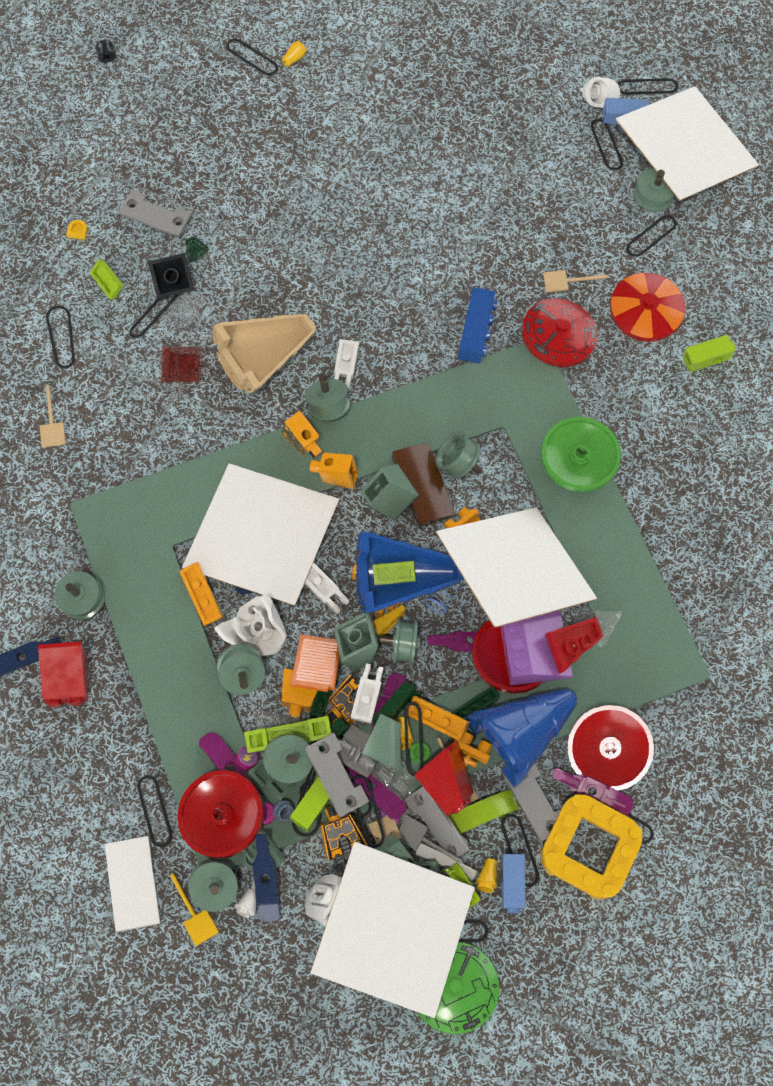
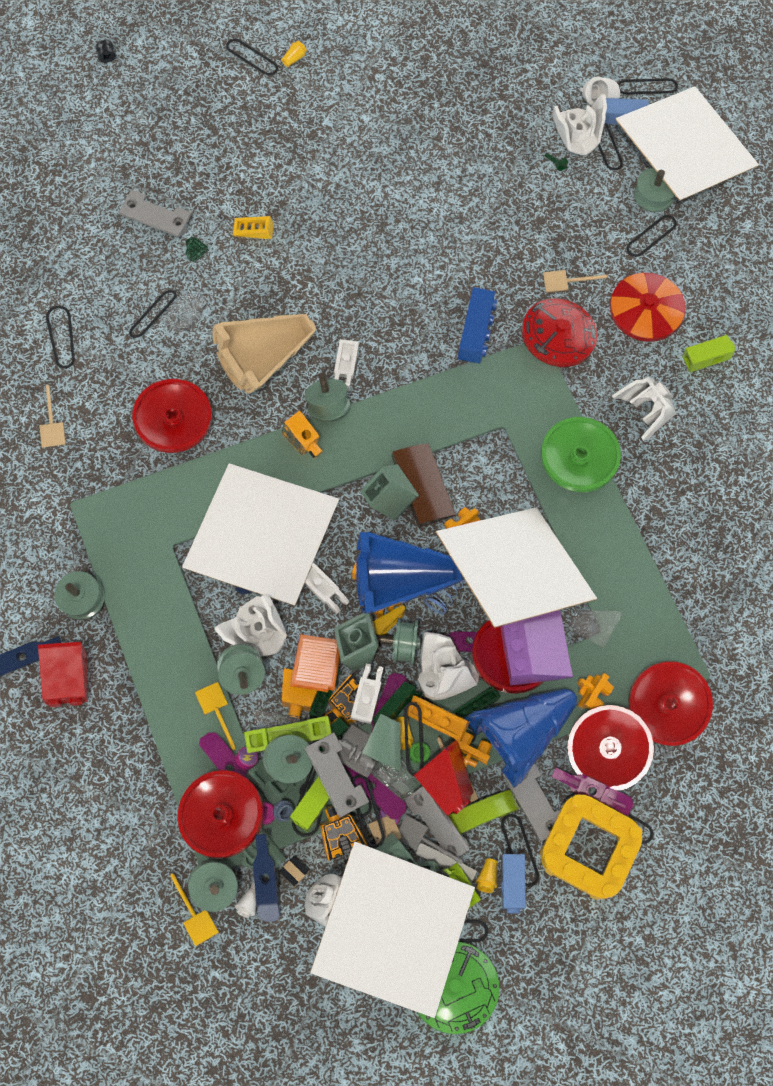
yellow tile [66,220,88,240] -> none
lime plate [90,259,124,300] -> none
white tile [105,836,161,932] -> none
black piece [137,775,172,847] -> none
black slope [148,253,194,299] -> none
clear red slope [161,346,201,383] -> none
light orange tile [179,562,224,626] -> none
light orange torso [310,453,359,490] -> none
lime plate [372,561,416,585] -> none
sand green wheel [435,431,482,479] -> none
red wing [545,617,603,674] -> none
none -> red dish [132,379,212,453]
none -> yellow piece [195,682,236,750]
none -> yellow slope [233,216,274,239]
none -> tile [279,856,309,888]
none -> white piece [418,632,479,700]
none -> dark green hand [545,153,568,171]
none -> white piece [553,94,607,155]
none -> light orange hips [577,673,614,710]
none -> white piece [612,376,676,441]
none -> red dish [628,662,713,746]

